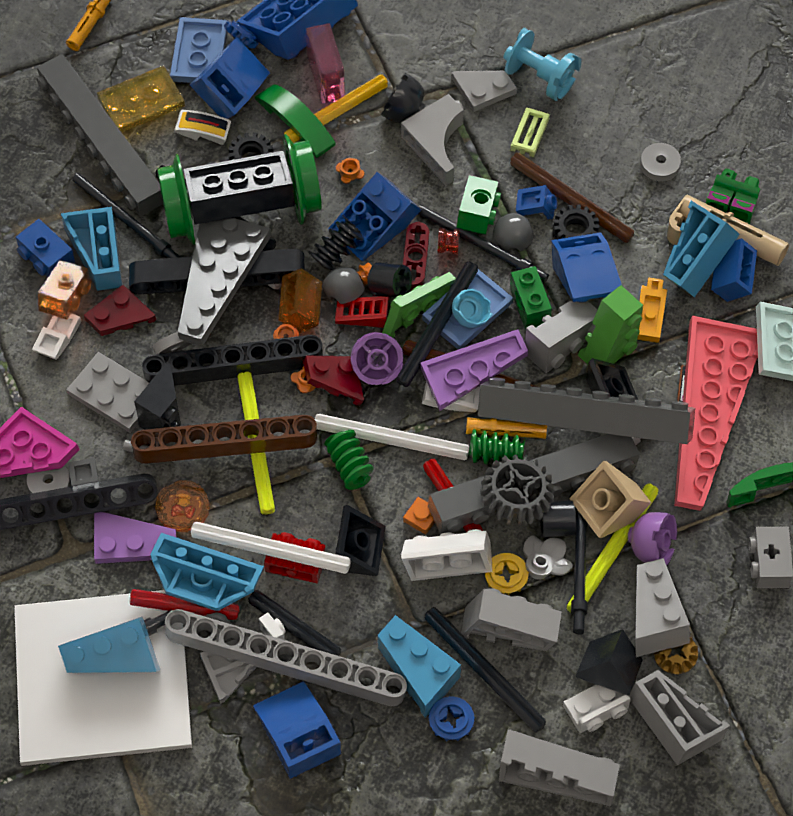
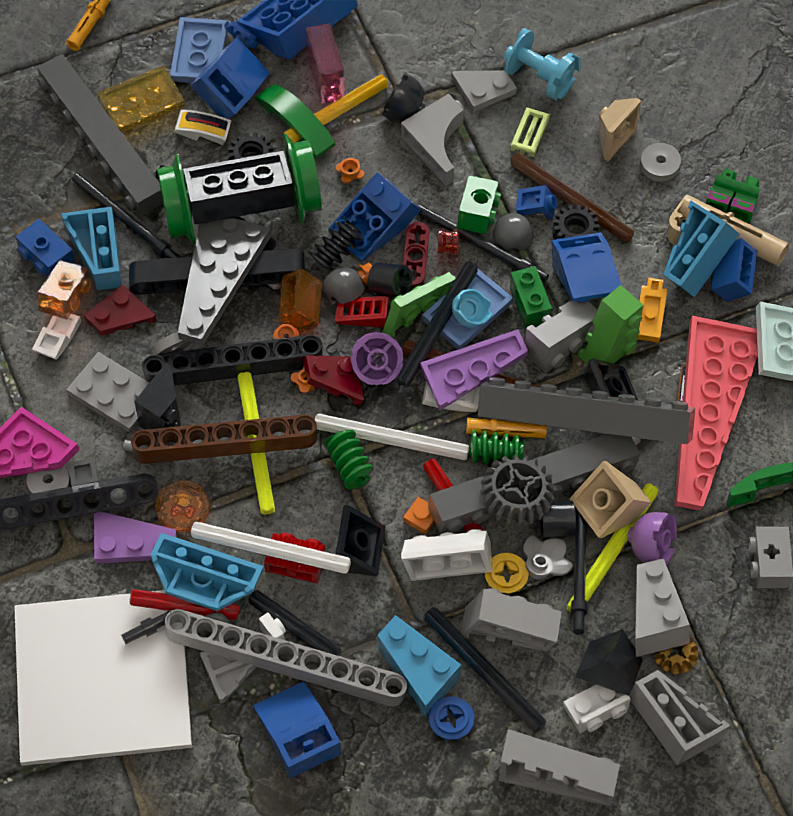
dark azure wedge [58,617,160,673] -> none
none -> tan slope [598,98,641,161]

